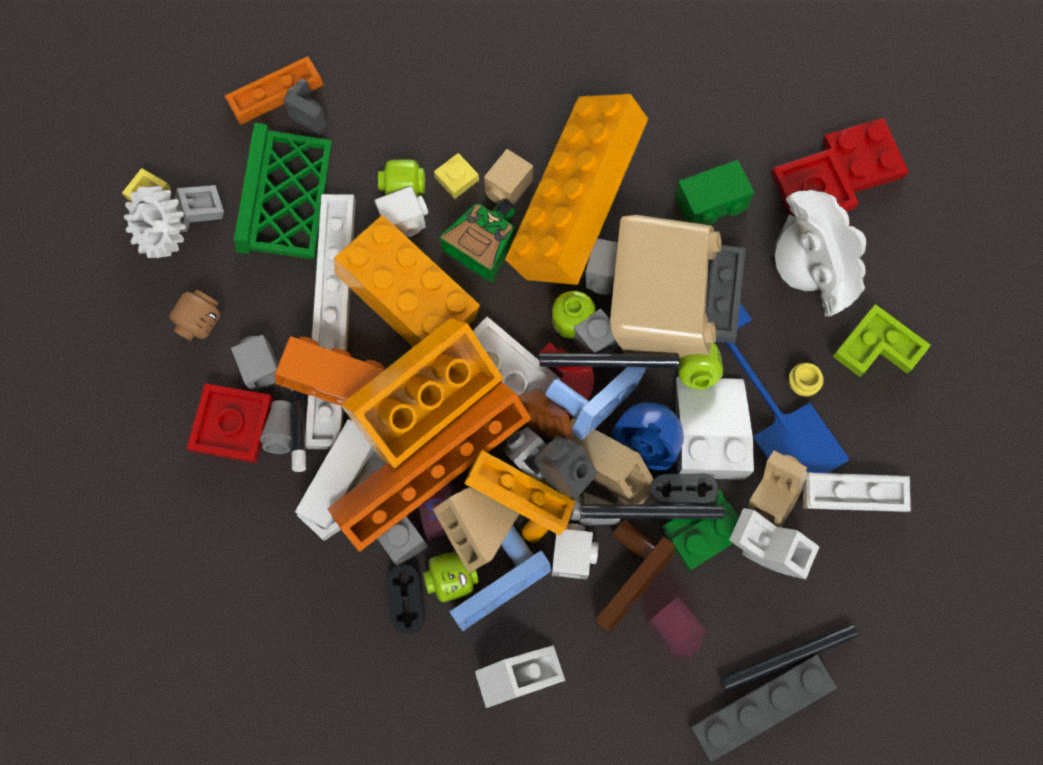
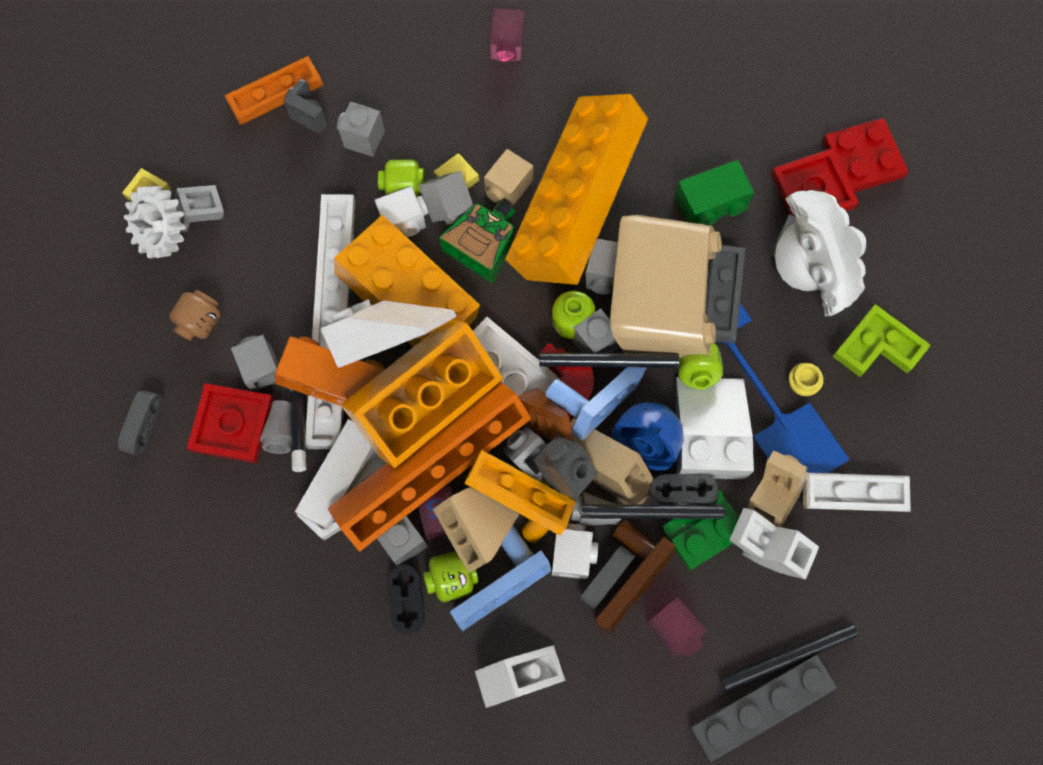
green fence [234,123,332,259] -> none
none -> dark grey beam [118,390,162,455]
none -> white slope [320,299,457,368]
none -> light grey brick [337,102,385,157]
none -> light grey brick [418,171,474,225]
none -> clear pink brick [490,9,524,61]
none -> dark grey beam [580,545,635,610]

